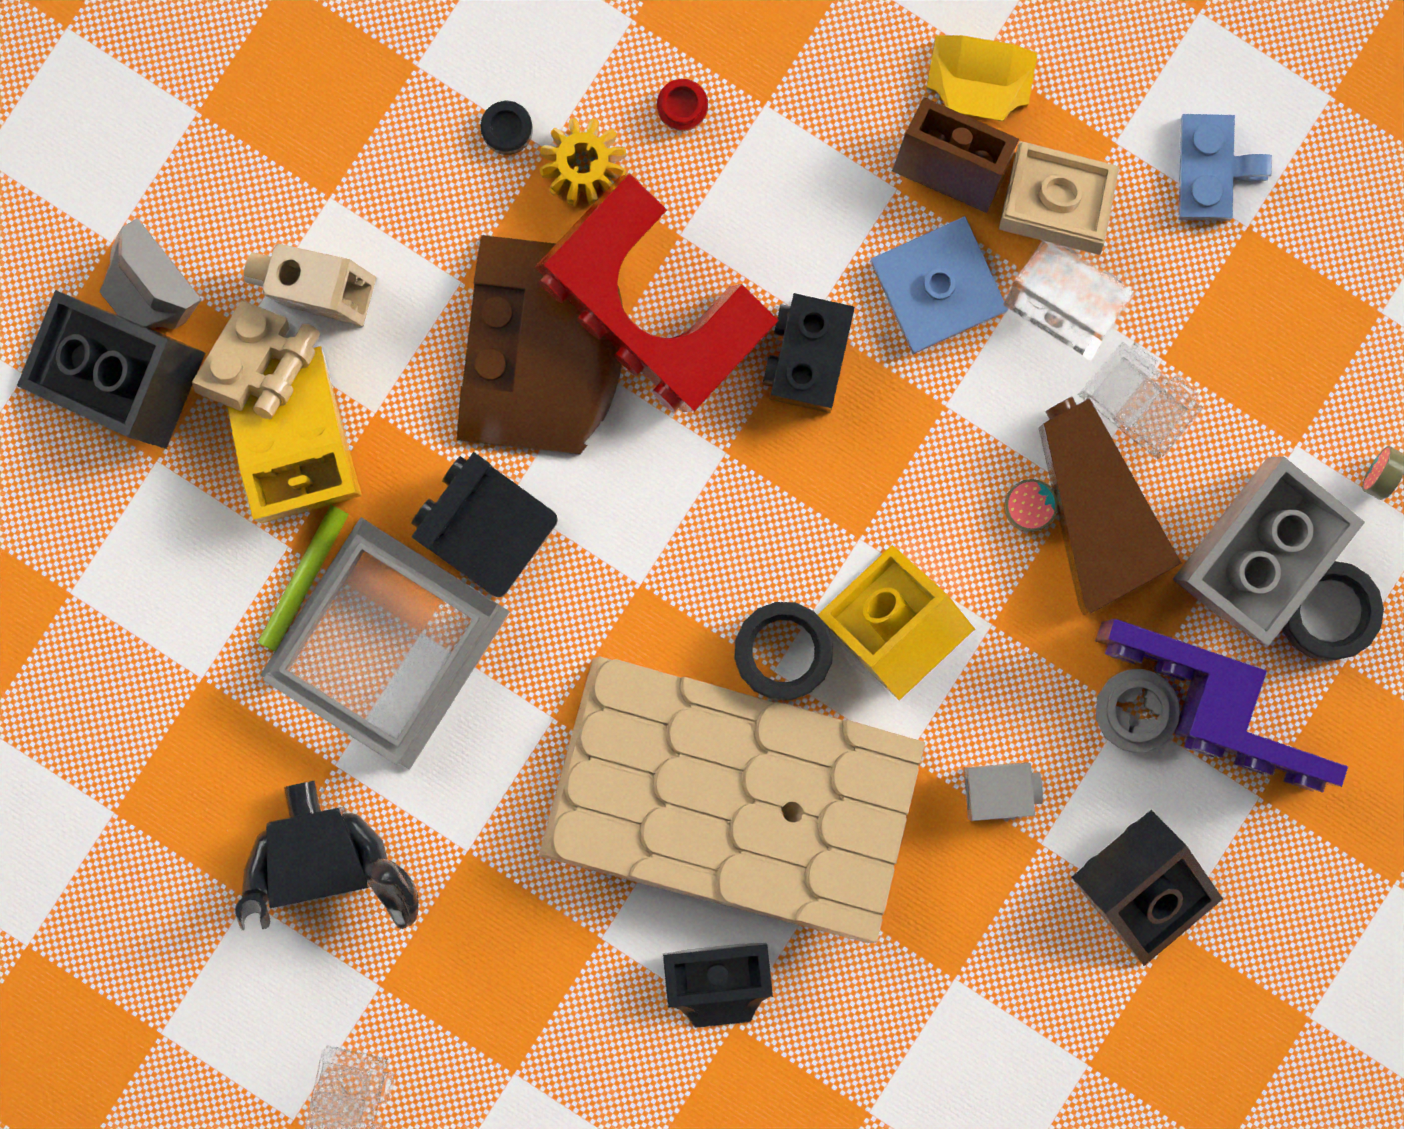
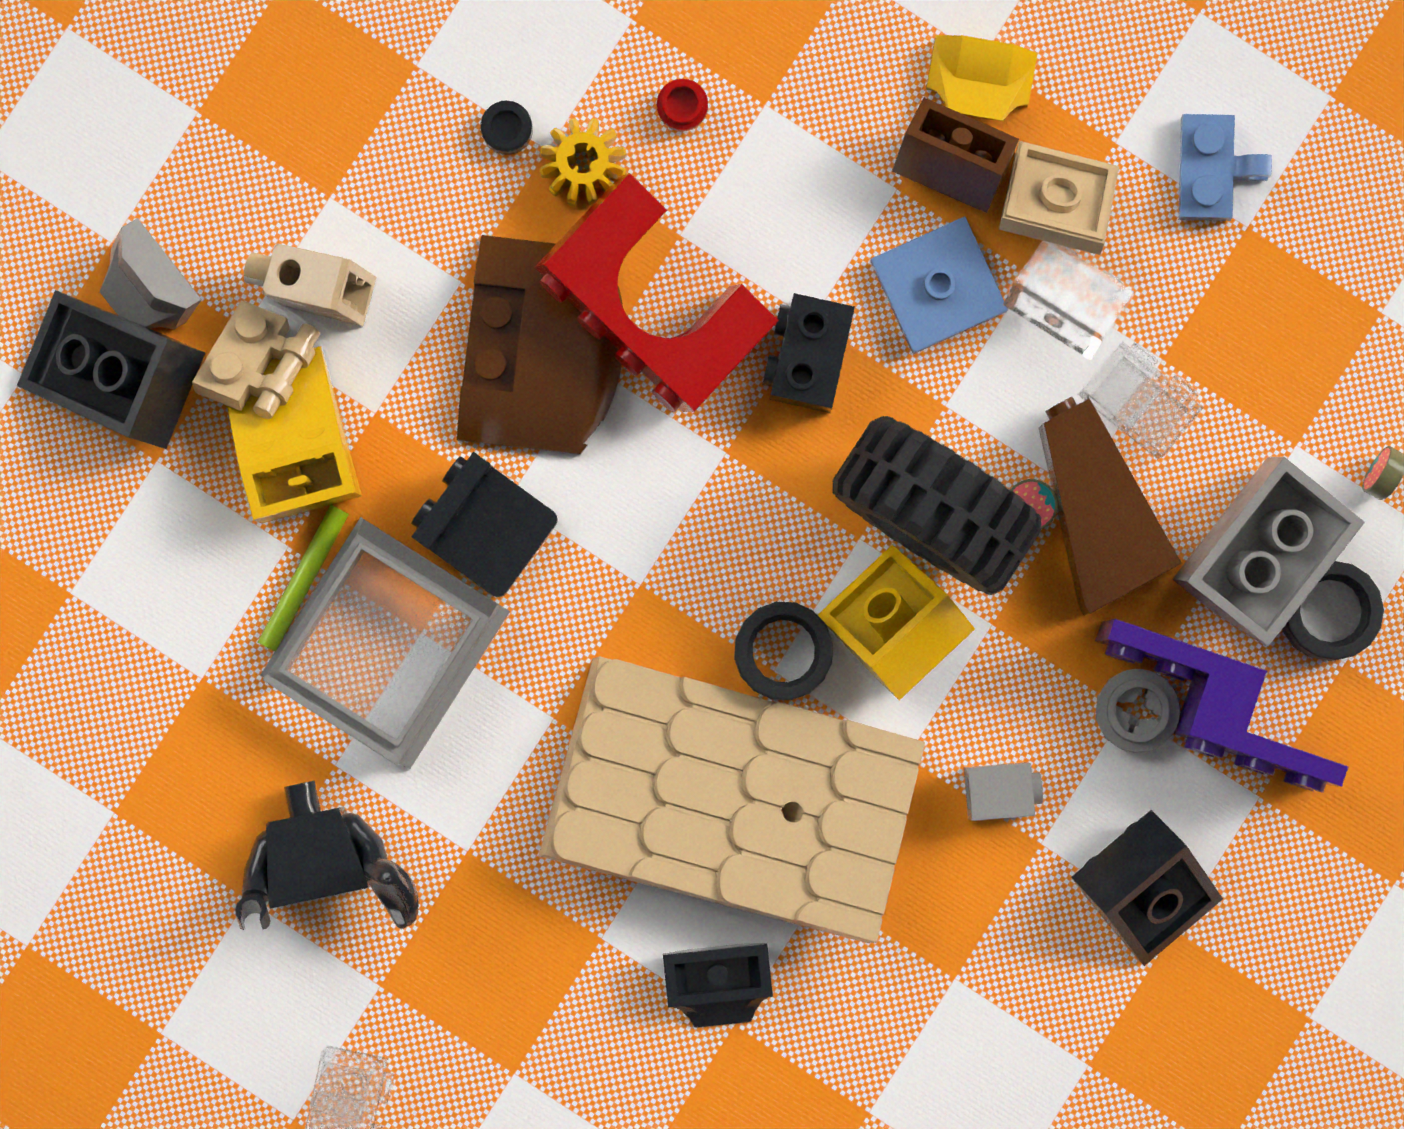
none -> black tyre [833,416,1041,595]

